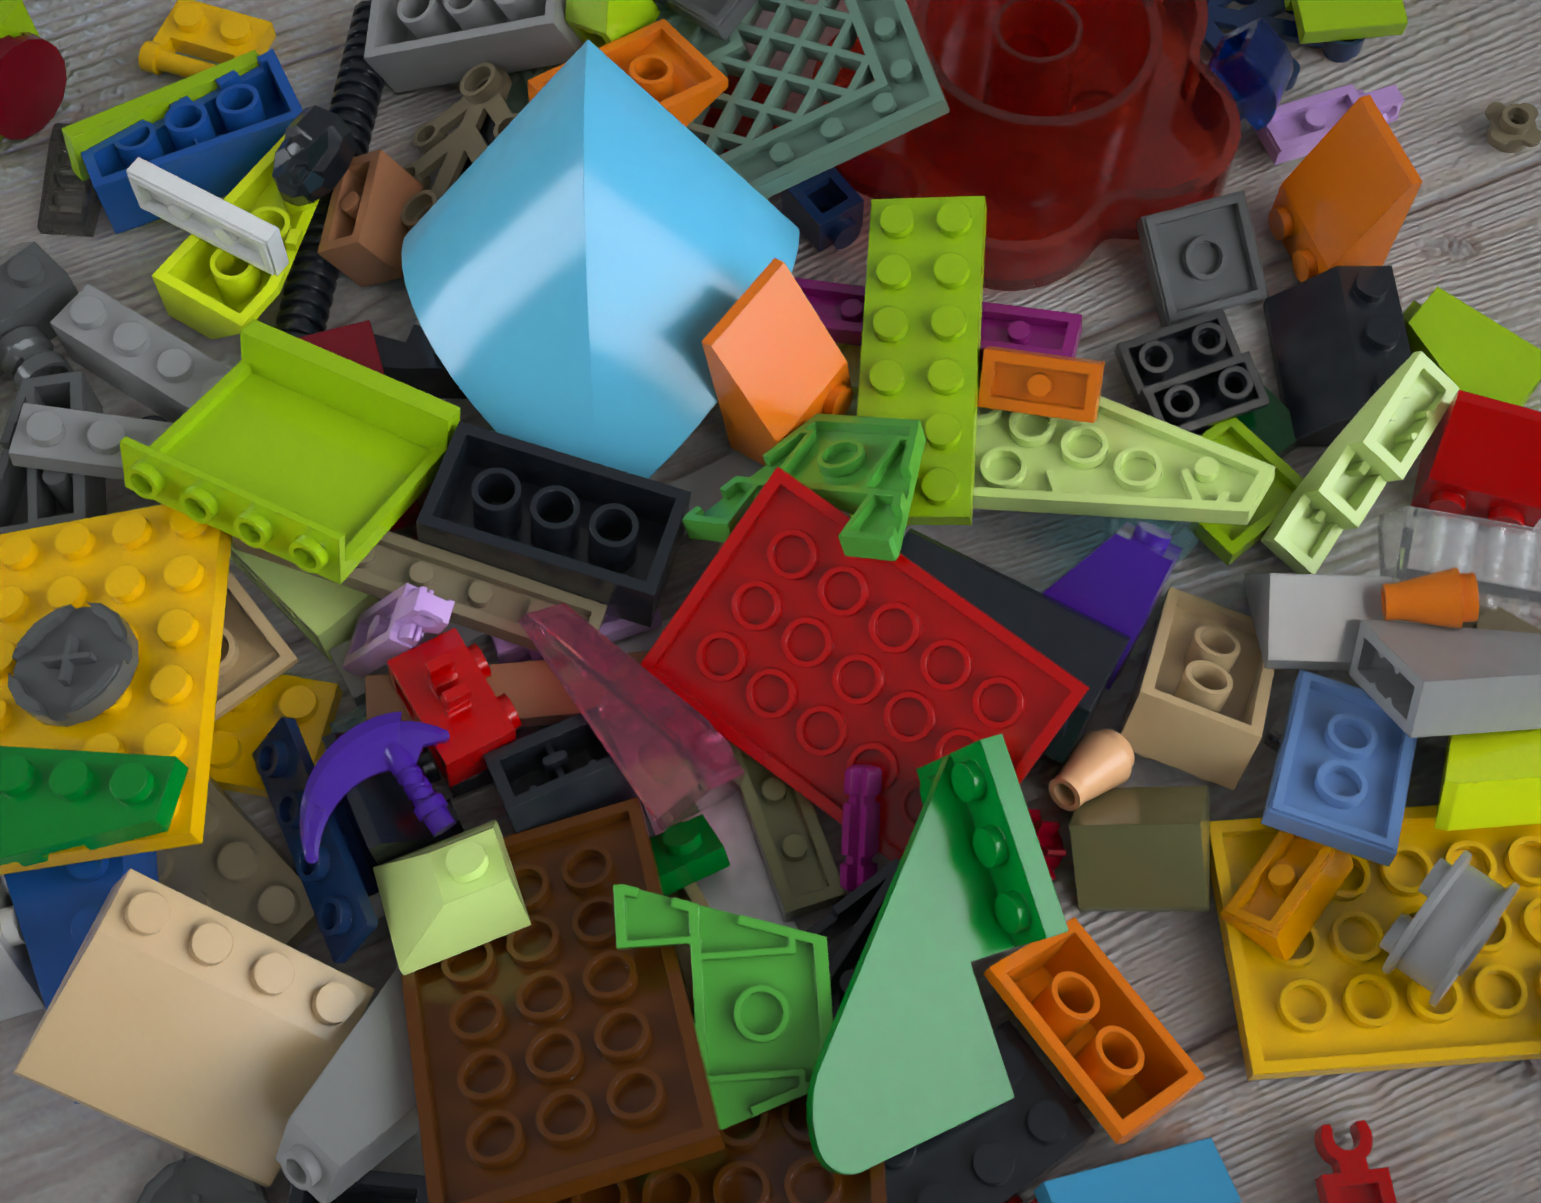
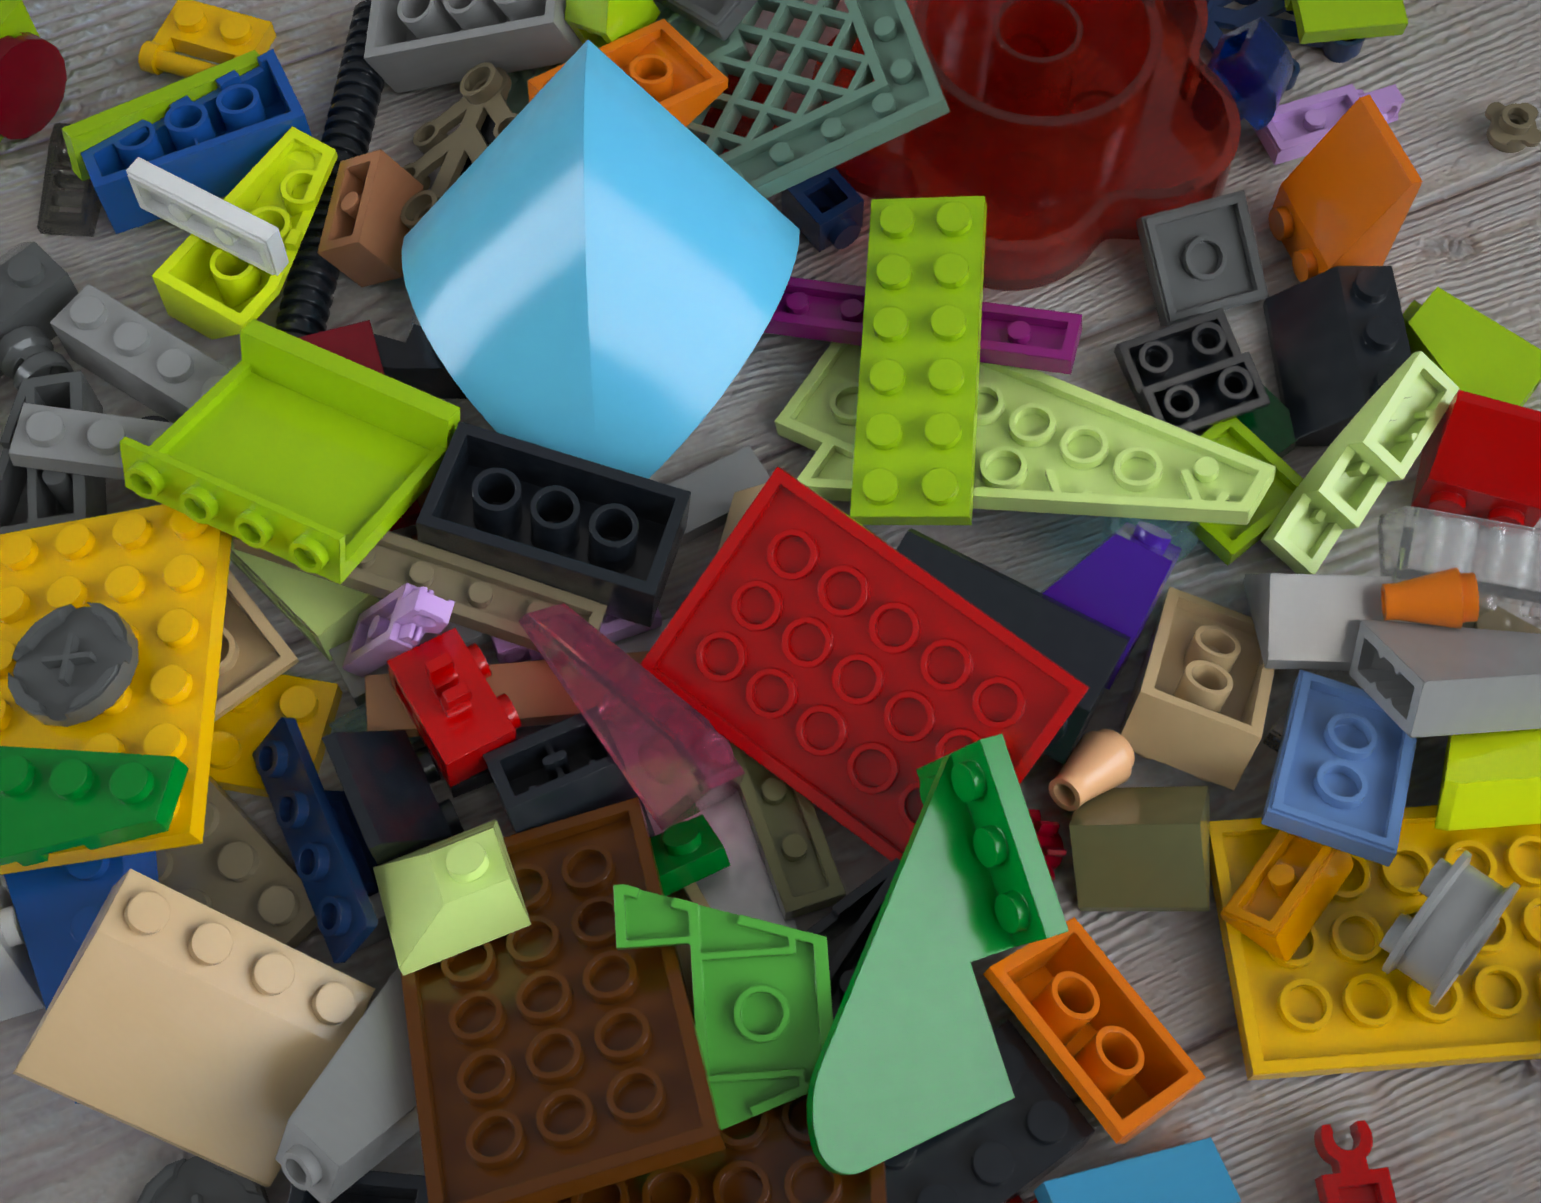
black rock [272,105,356,206] -> none
dark purple piece [299,711,456,864] -> none
bright green wing [682,413,926,561] -> none
orange slope [701,258,853,466] -> none
magenta axle [839,764,882,892] -> none
orange plate [977,346,1105,423] -> none

